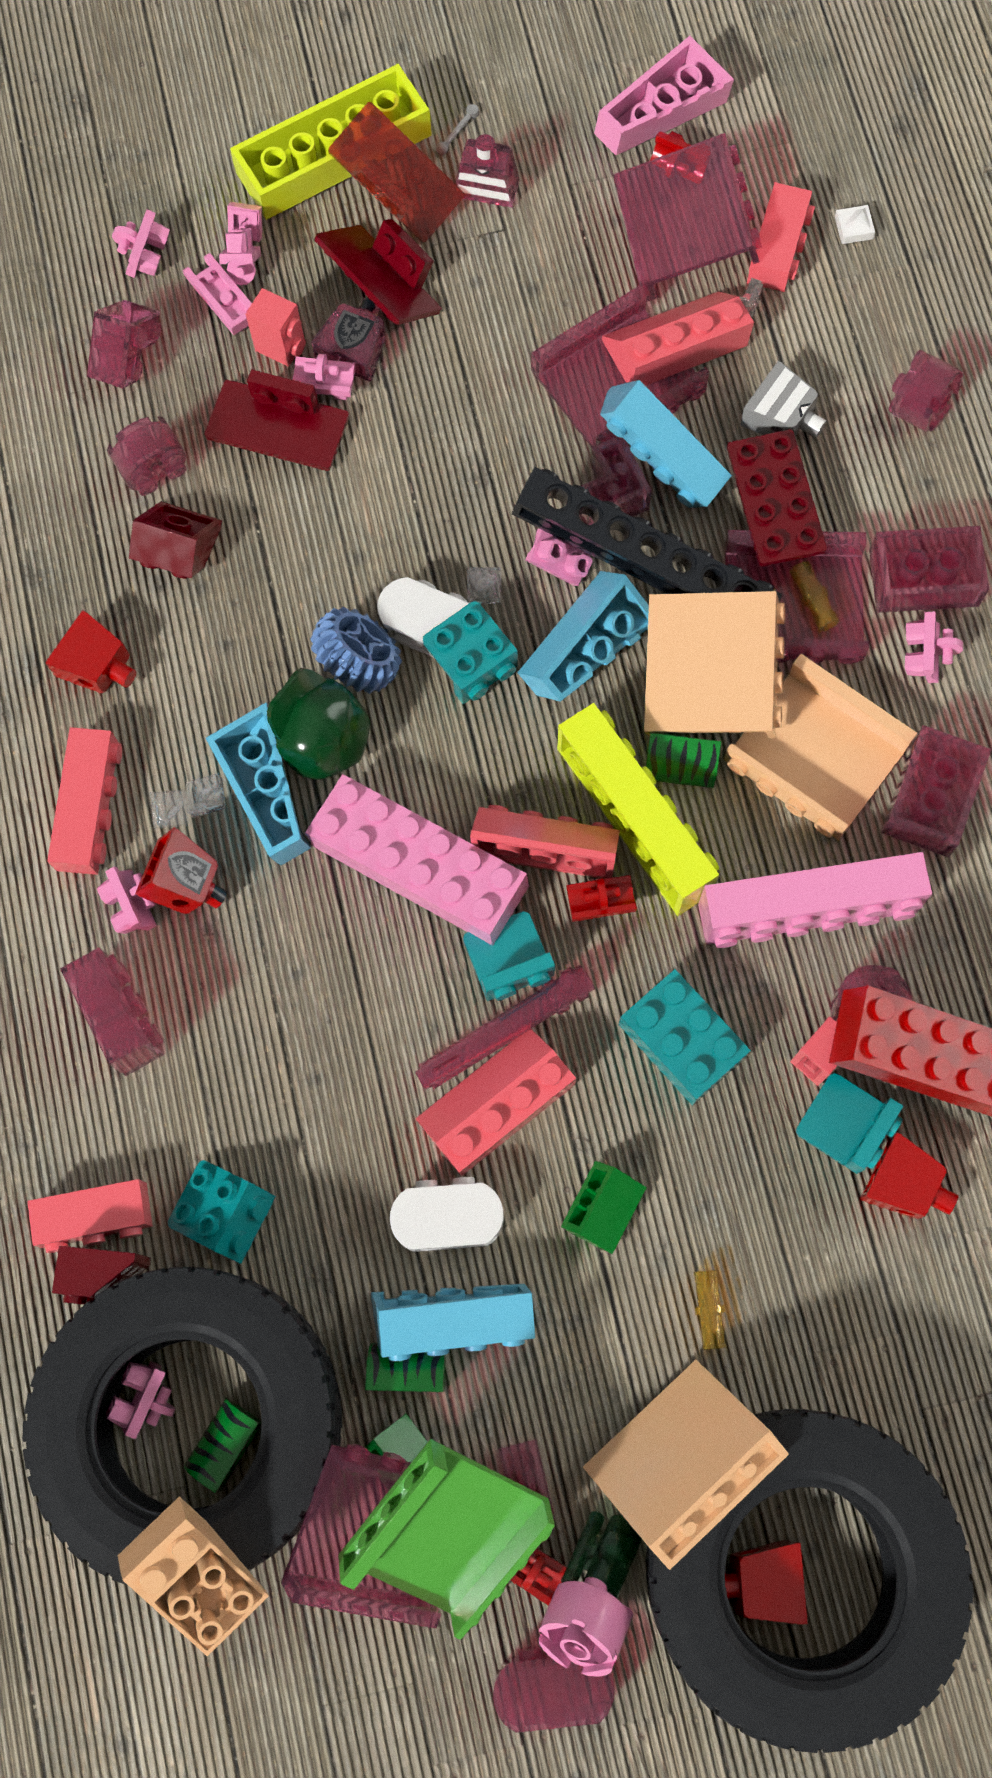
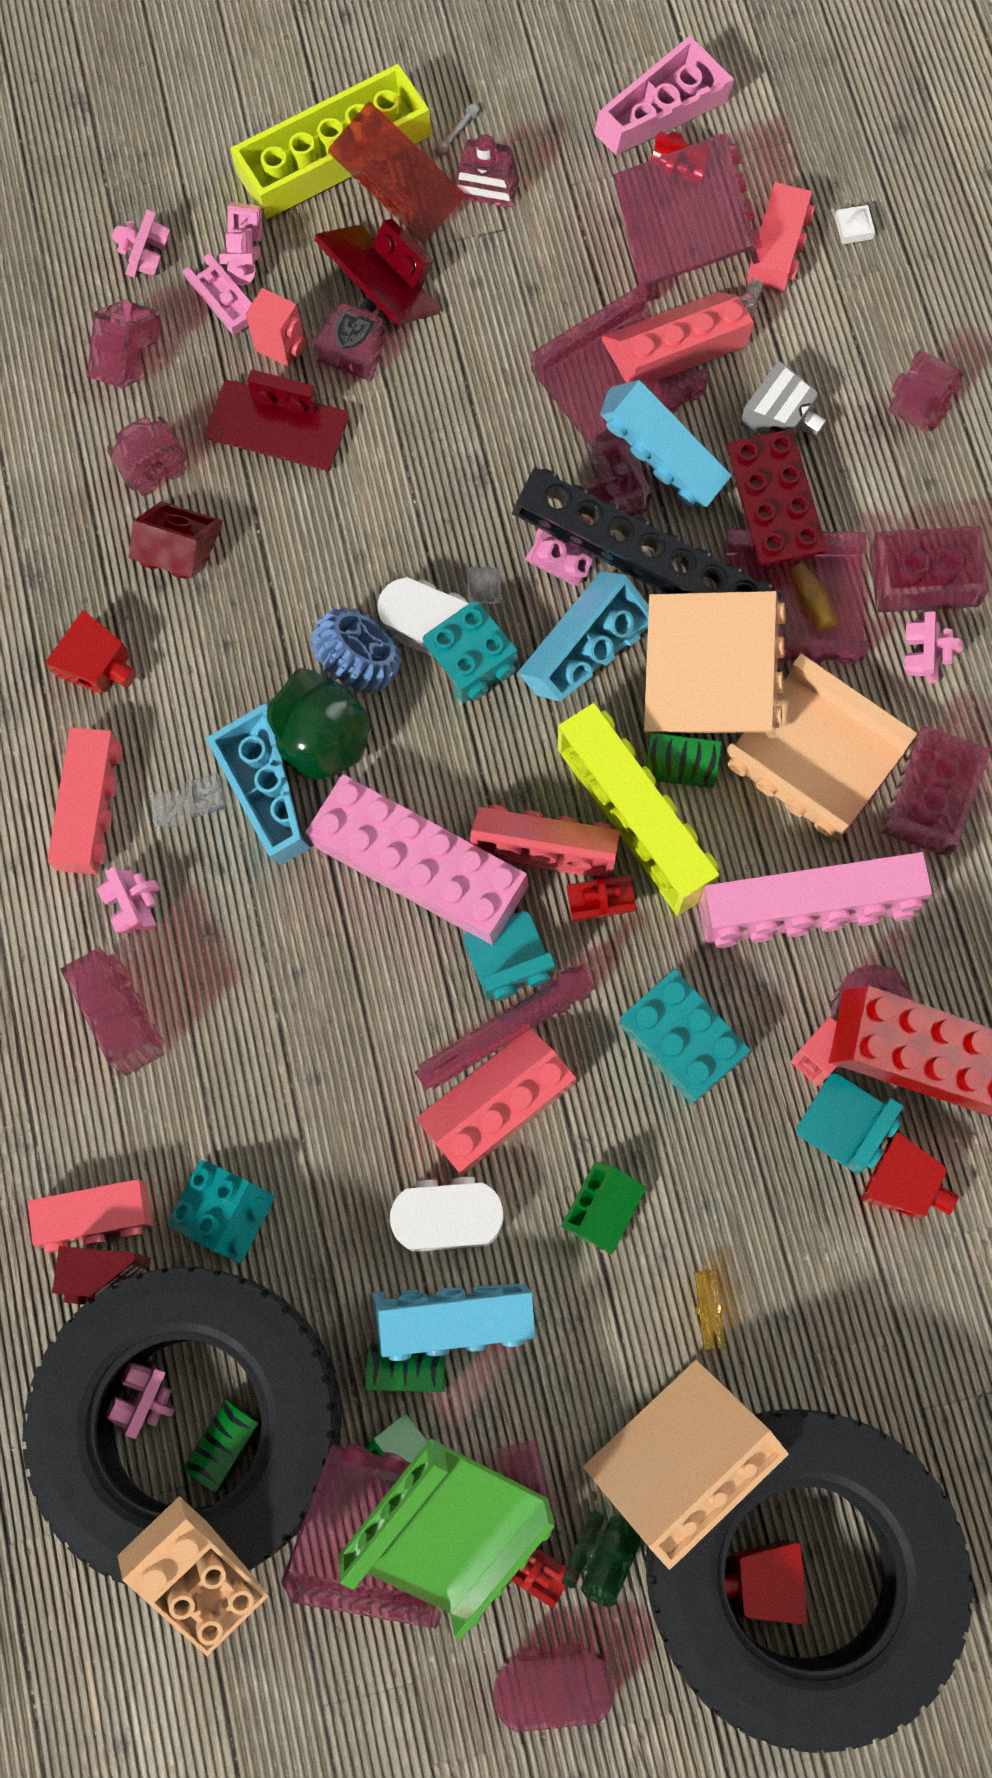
red torso [135,827,227,914] -> none
bright pink hips [292,354,356,400] -> none
bright pink brick [538,1577,633,1676] -> none

